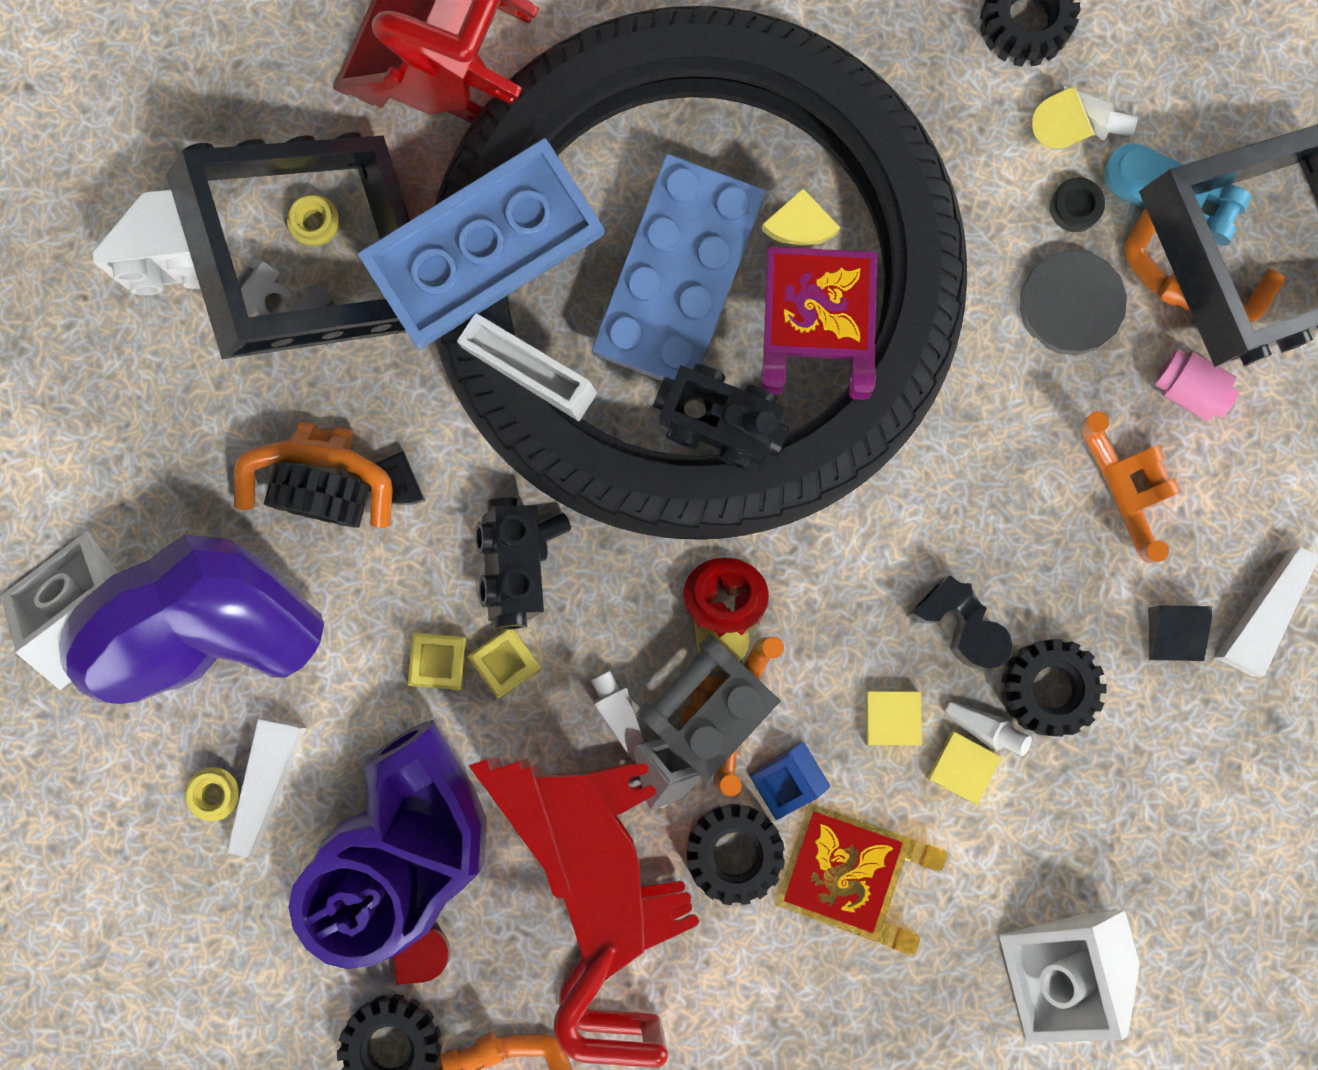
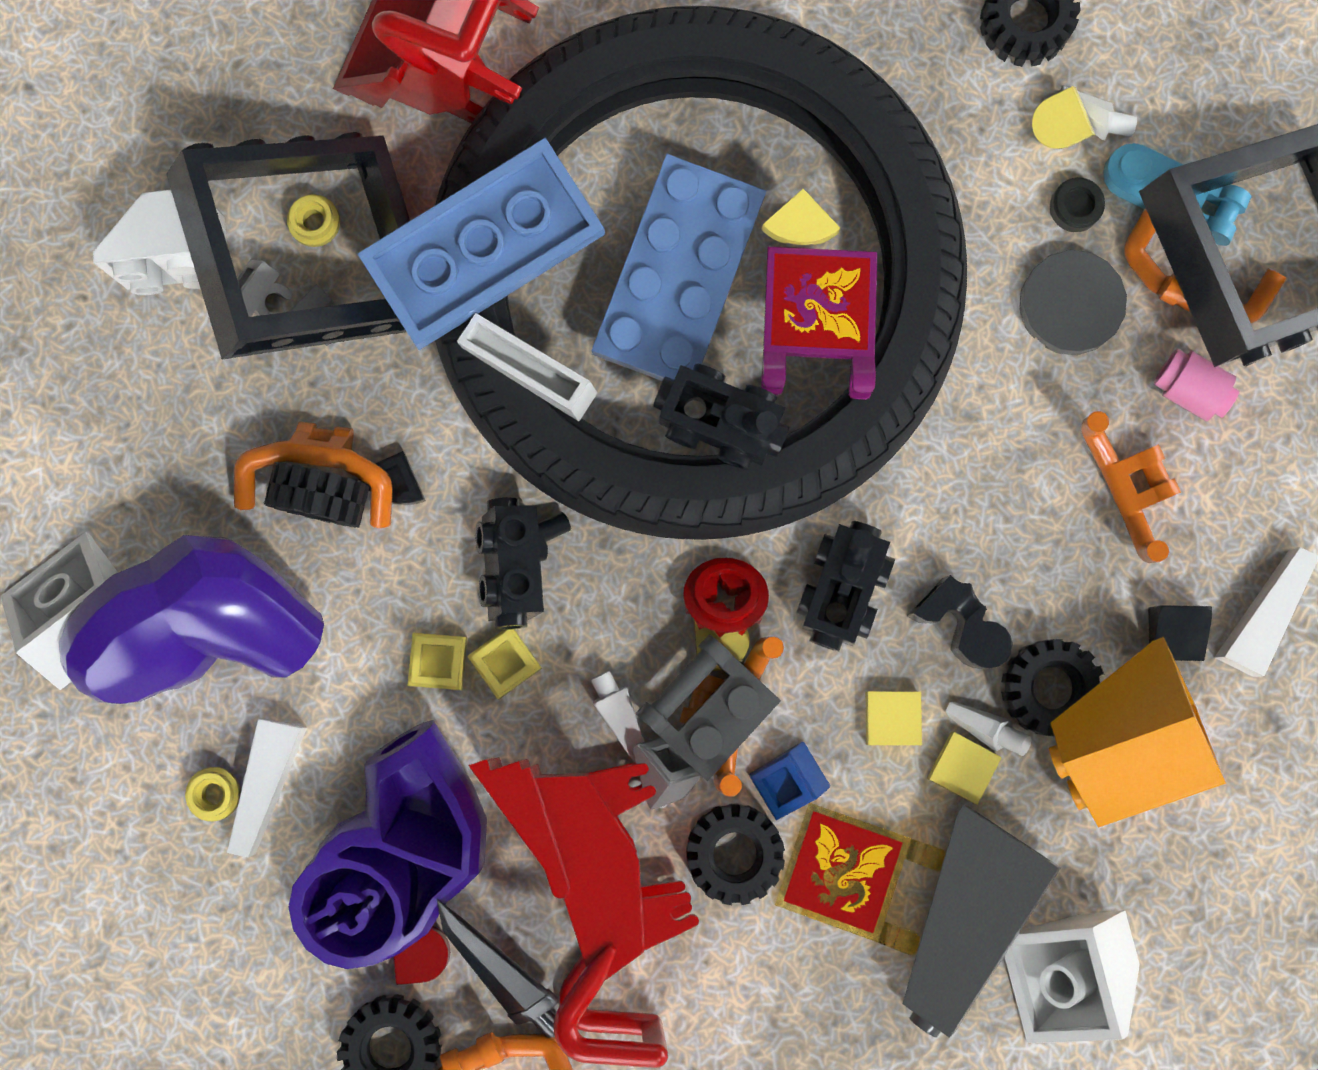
none -> black bar [437,899,558,1038]
none -> black brick [796,521,895,652]
none -> dark grey slope [902,805,1061,1038]
none -> light orange slope [1049,637,1226,828]

